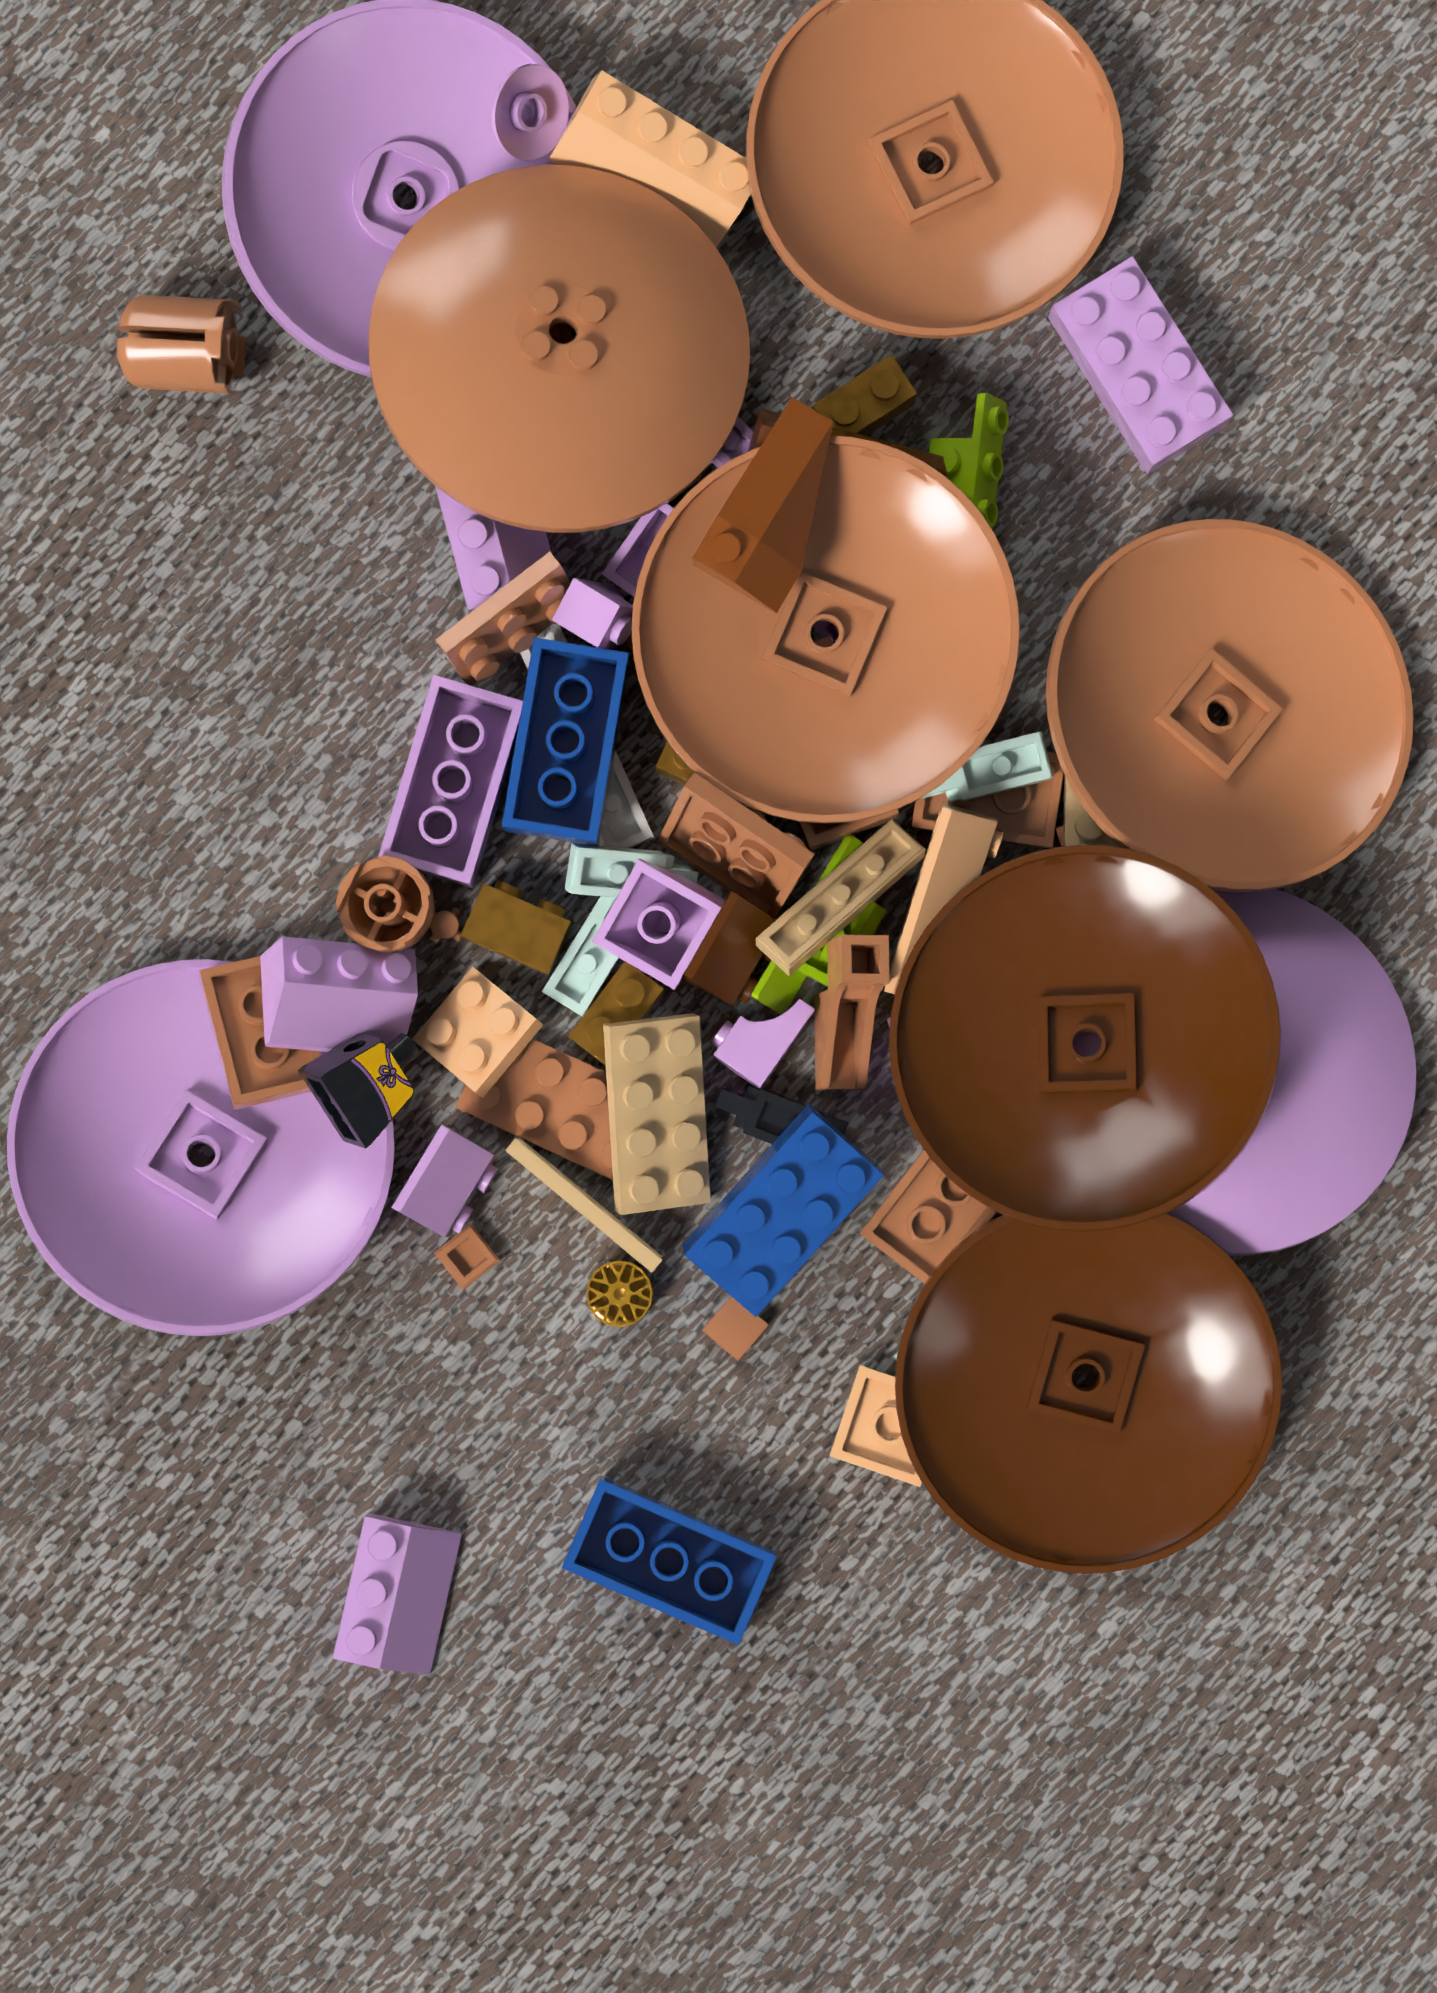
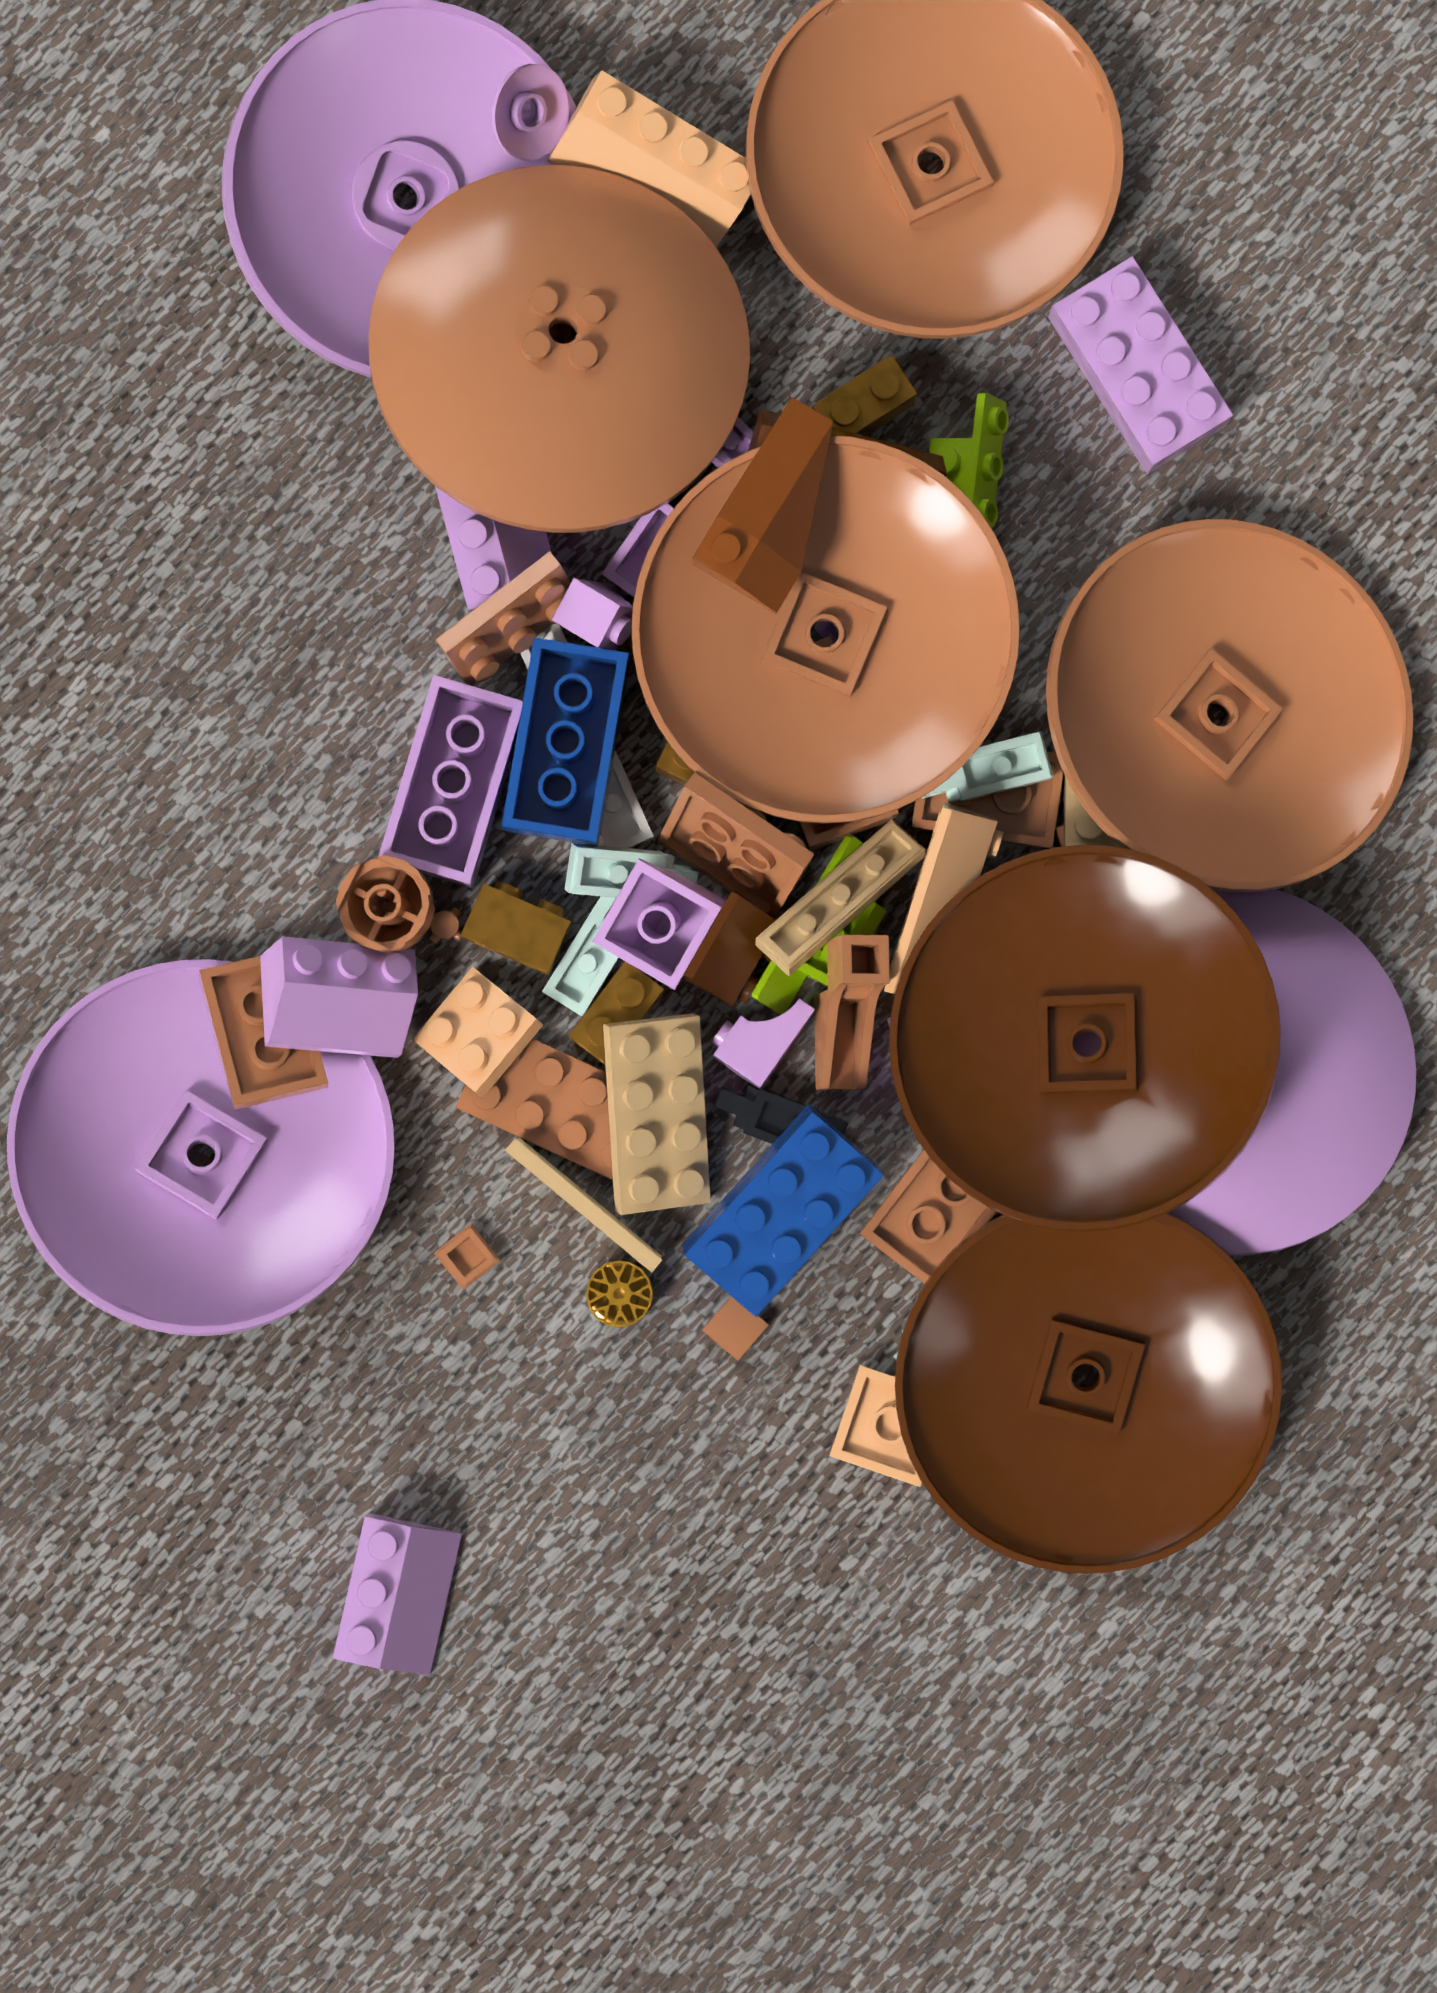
nougat cylinder [117,295,247,394] -> none
black torso [298,1033,419,1149] -> none
lavender slope [391,1124,498,1237] -> none
blue brick [562,1476,777,1645] -> none

